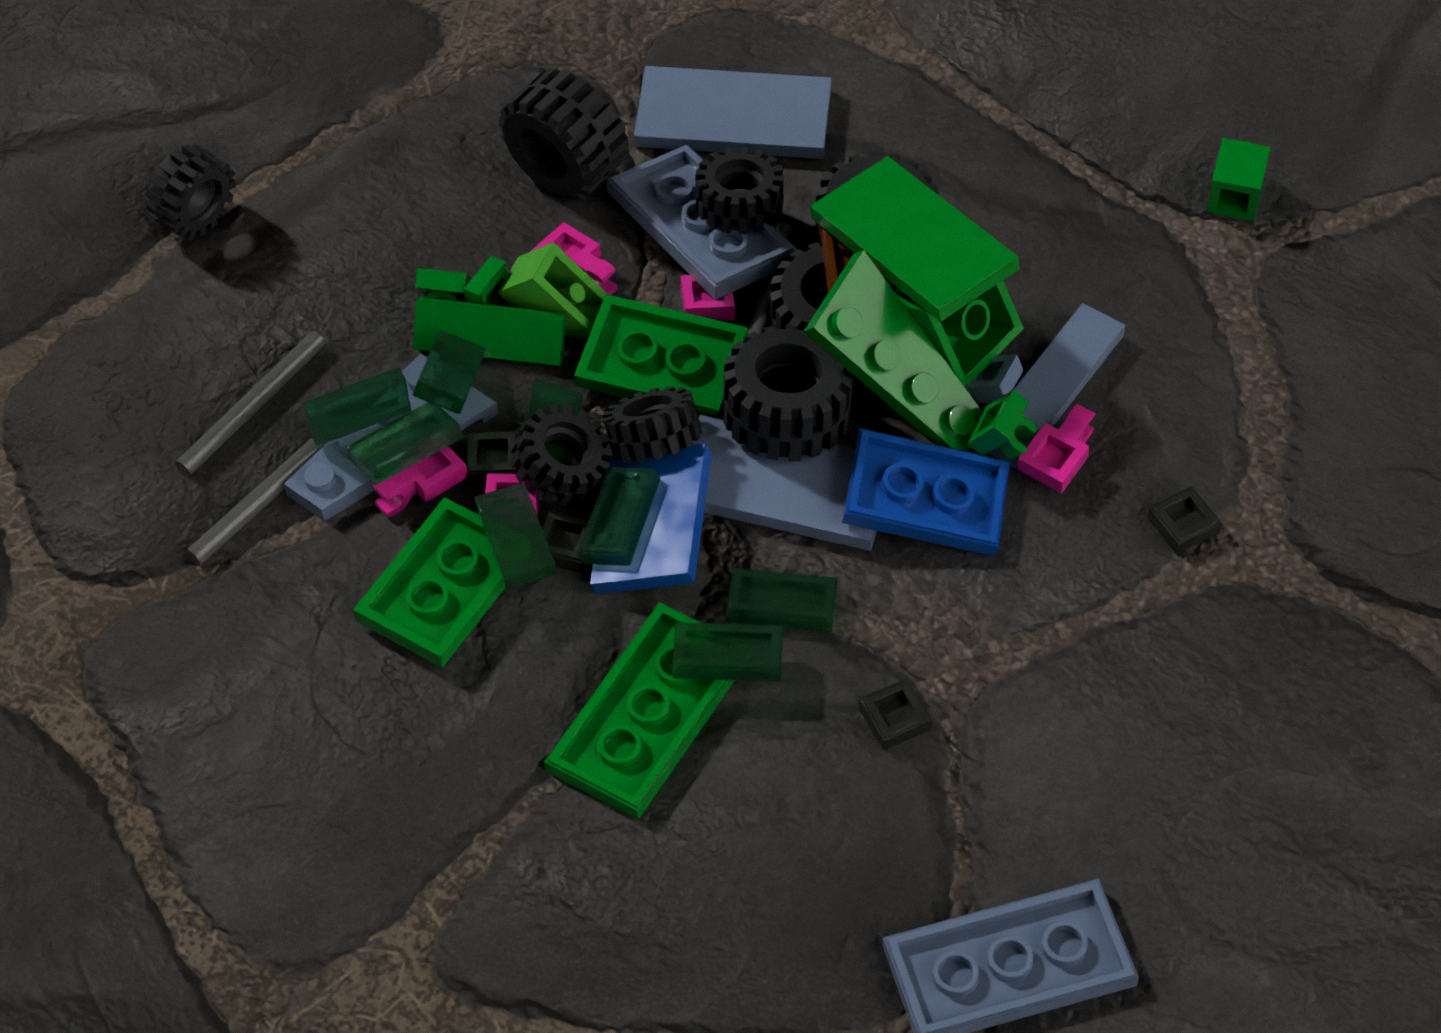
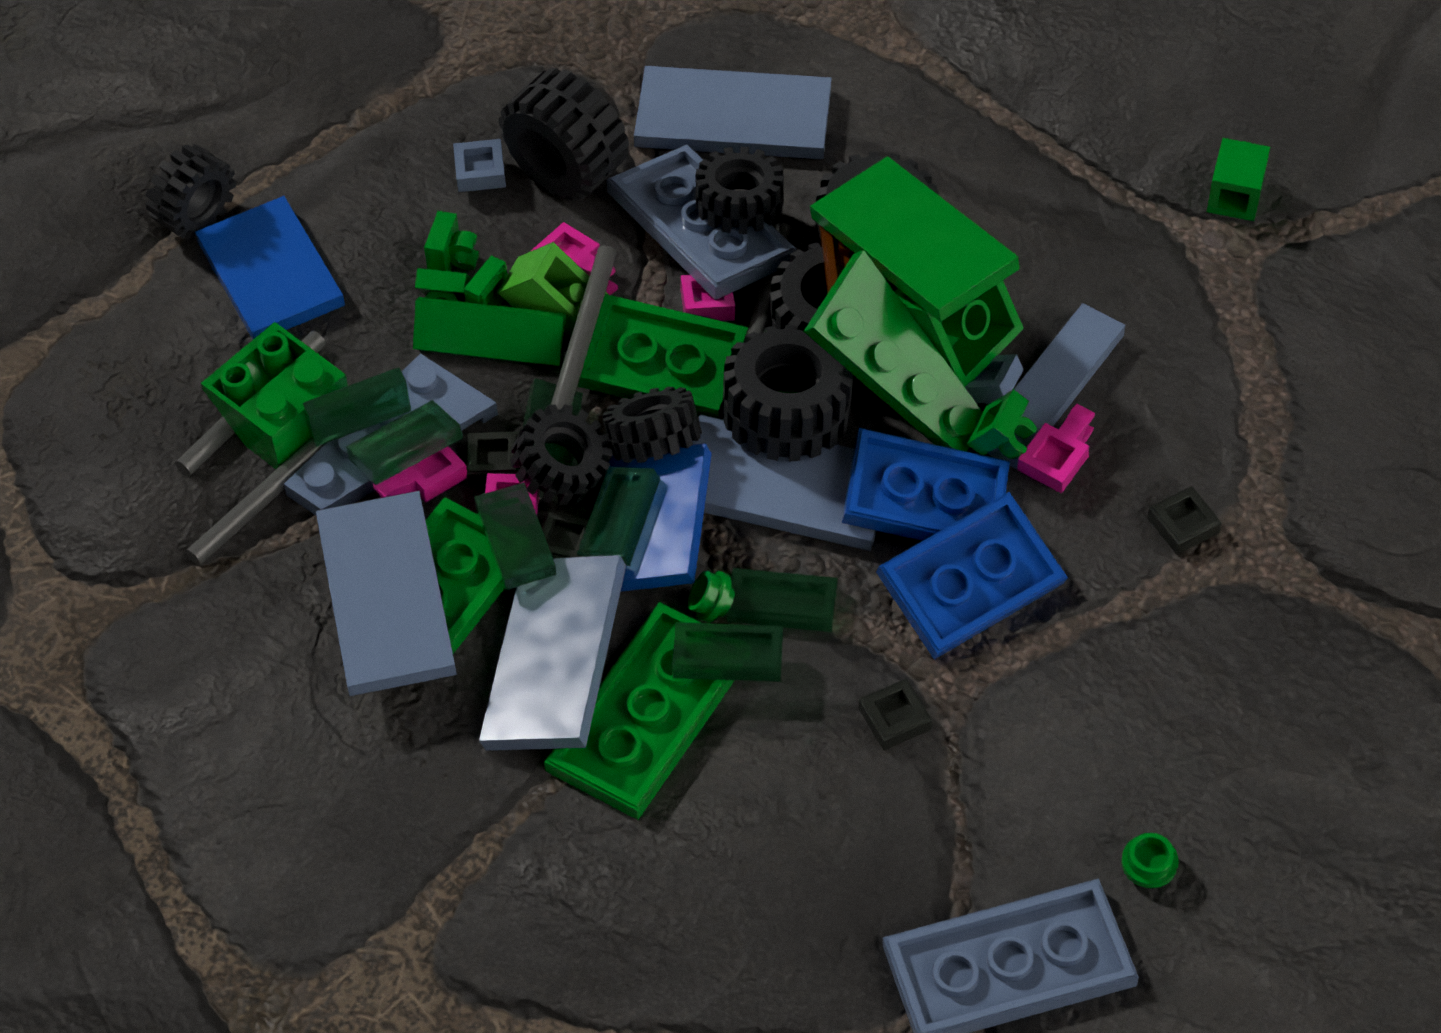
clear green tile [412,330,486,414] -> none
none -> blue tile [195,196,345,339]
none -> green slope [201,322,353,469]
none -> sand blue tile [316,491,457,696]
none -> green tile [424,211,480,272]
none -> sand blue plate [453,139,506,192]
none -> tile [479,555,626,751]
none -> dark grey bar [551,245,617,413]
none -> green plate [688,571,735,623]
none -> blue tile [876,492,1068,660]
none -> green plate [1121,833,1179,888]

